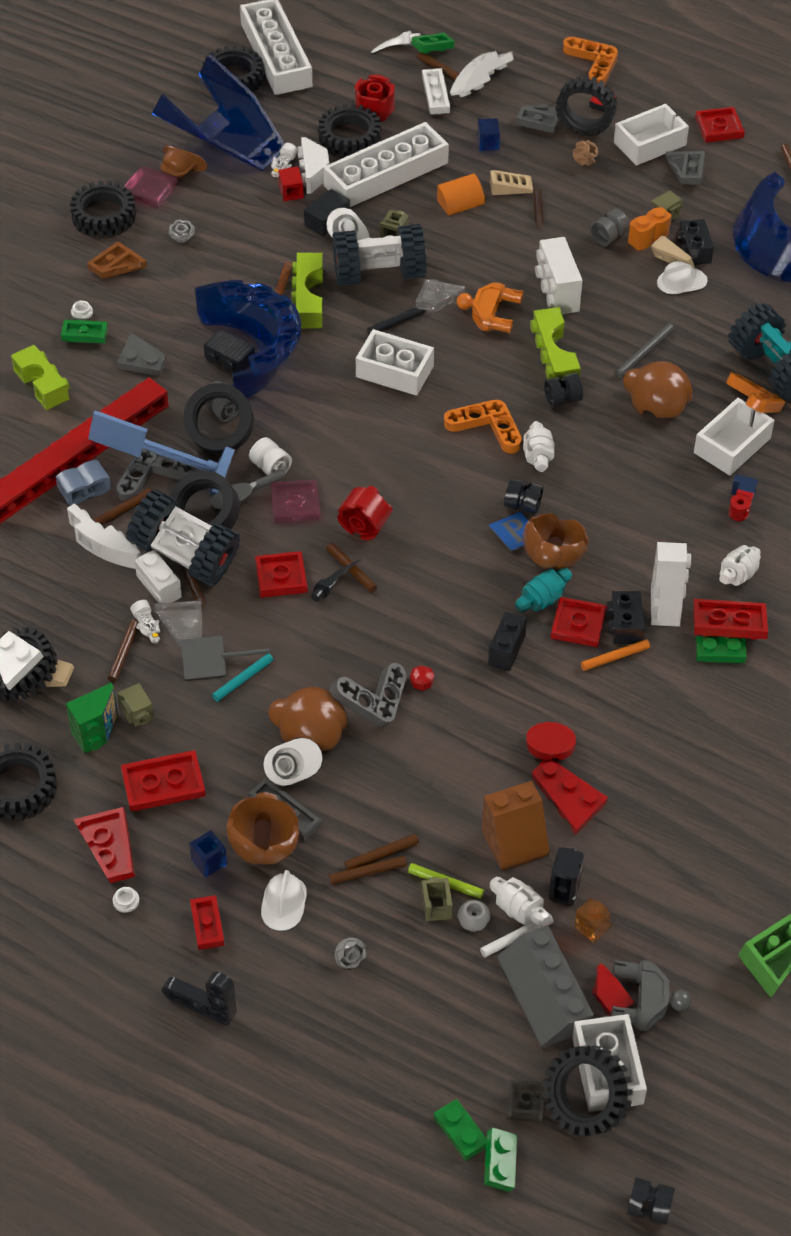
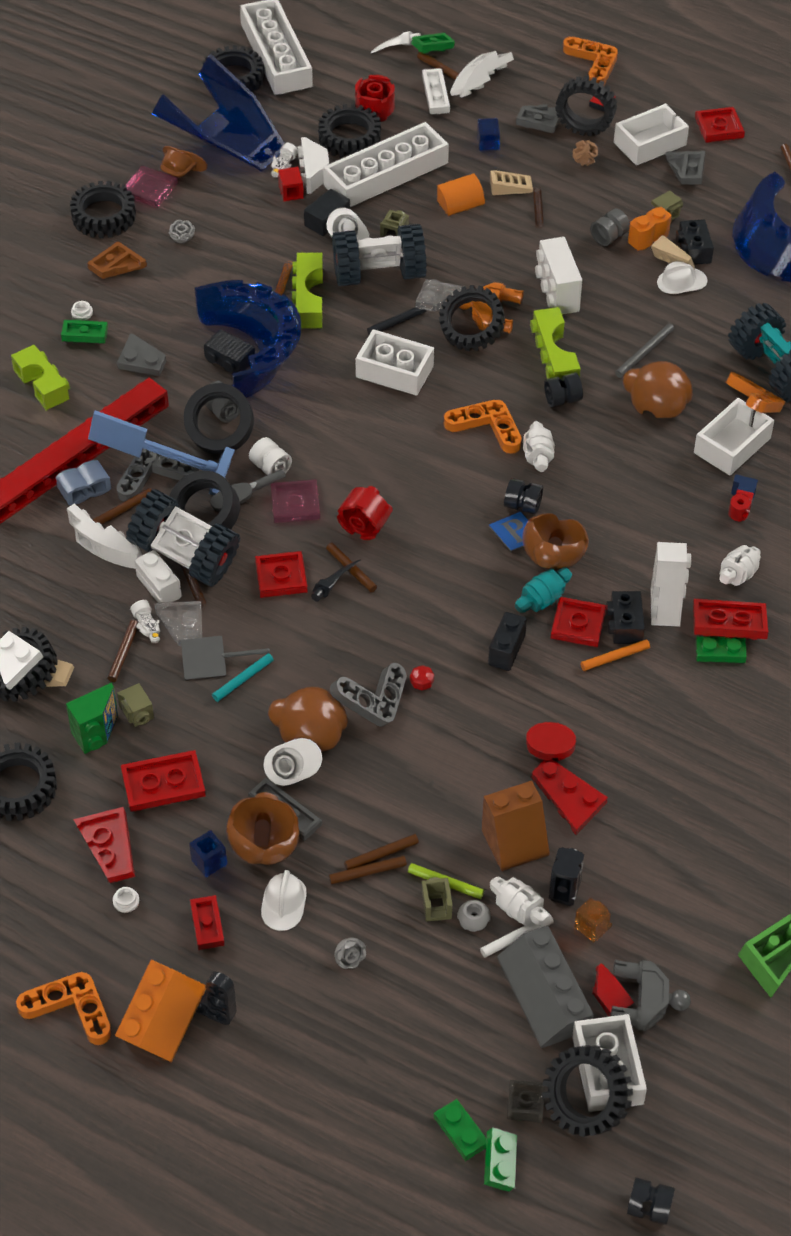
none -> orange beam [16,972,111,1045]
none -> orange slope [115,959,206,1062]
none -> black tyre [439,285,505,351]

